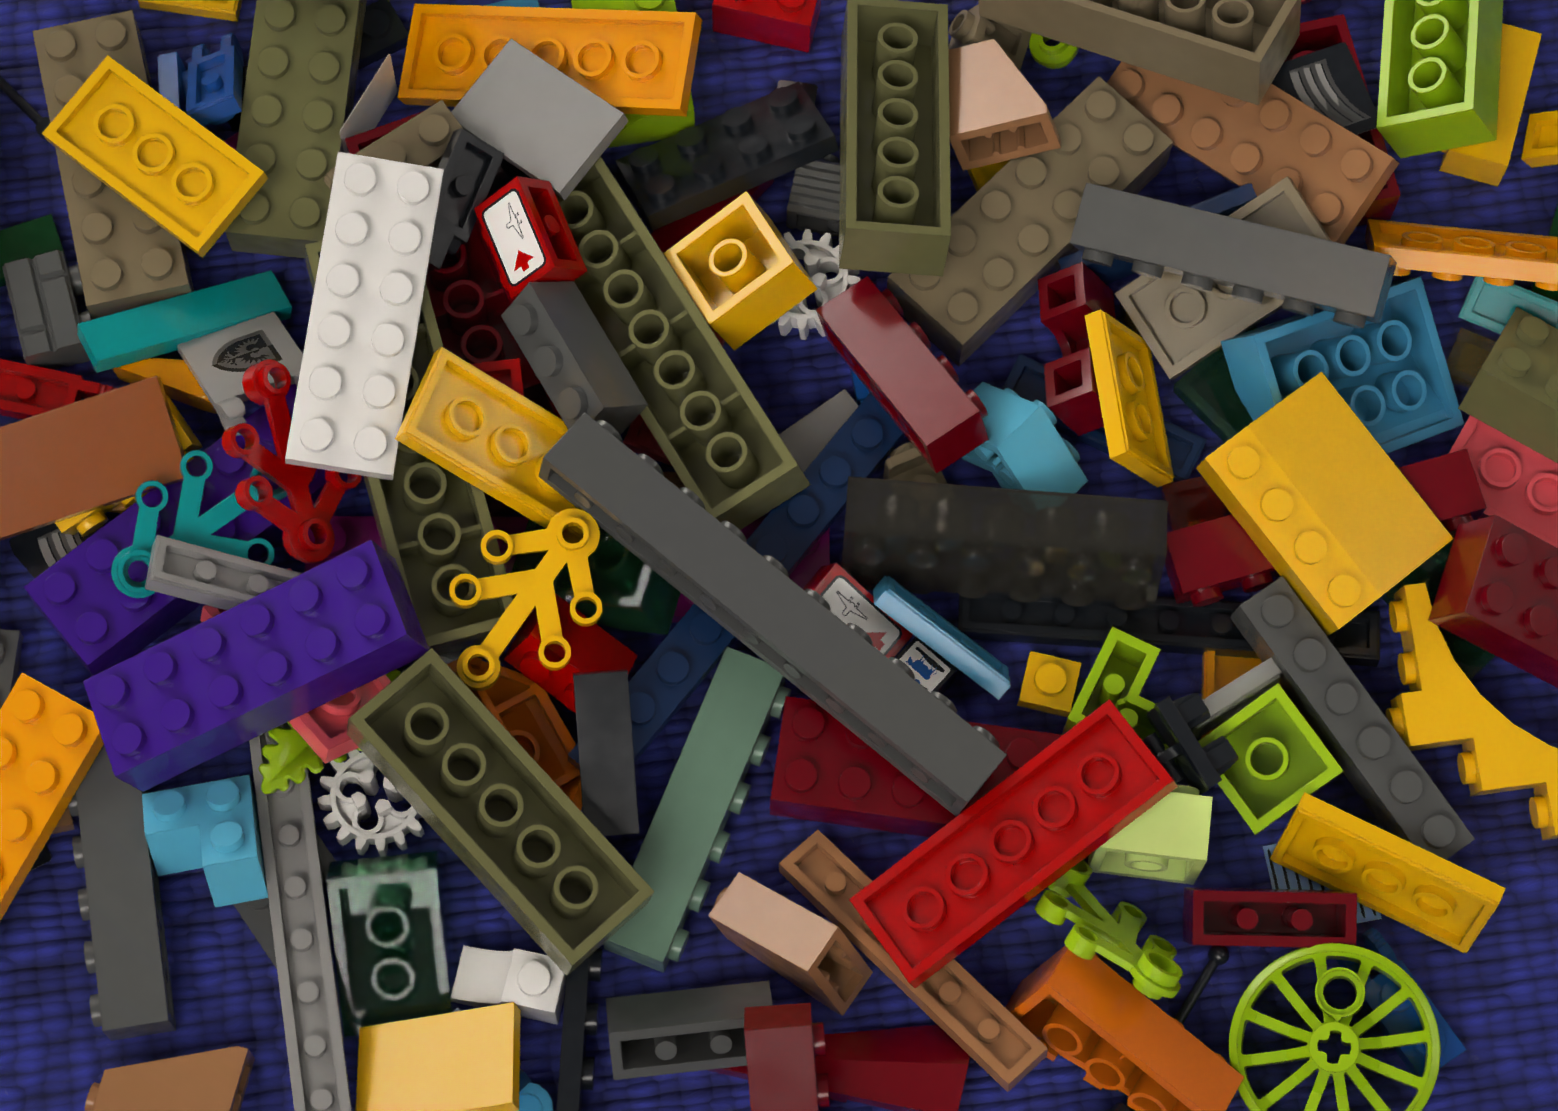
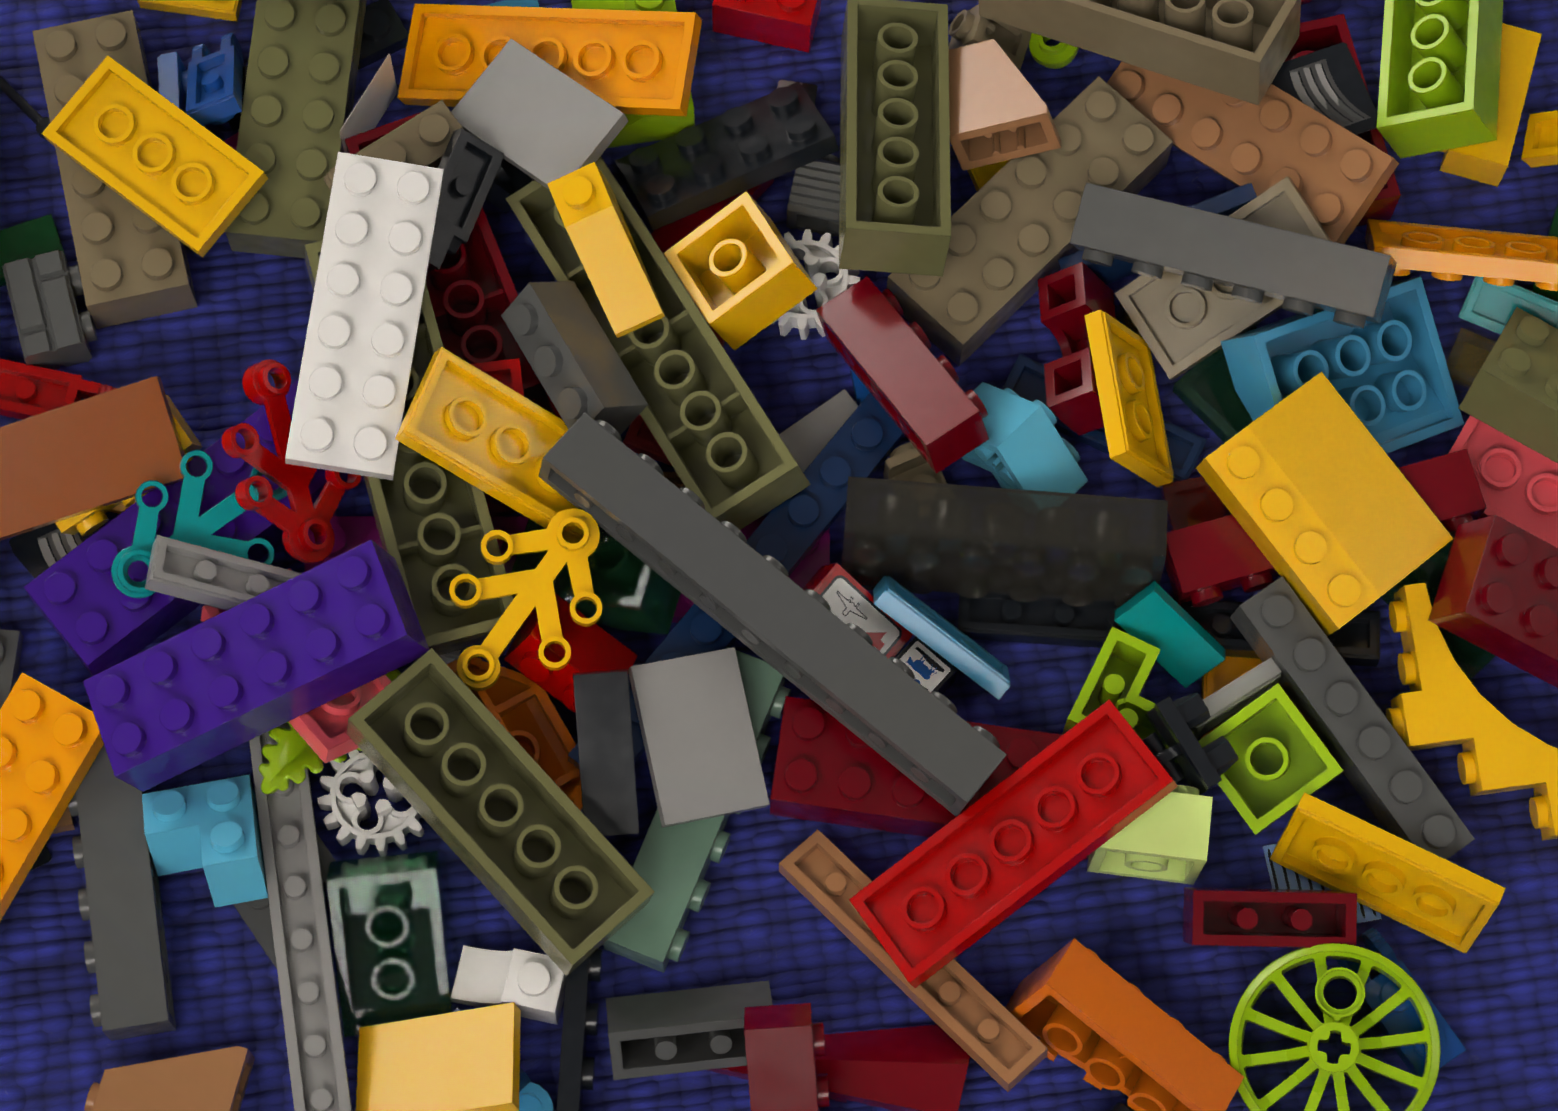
teal tile [77,270,292,373] -> none
light orange slope [113,358,217,414] -> none
light grey flag [177,312,303,436] -> none
brick [474,176,587,299] -> none
medium nougat slope [708,872,873,1016] -> none
yellow plate [1017,651,1081,718] -> none
lime plant [1035,860,1183,1000] -> none
black hinge [1174,946,1230,1024] -> none
none -> yellow slope [547,162,665,338]
none -> light grey tile [628,647,770,828]
none -> teal tile [1114,581,1226,688]

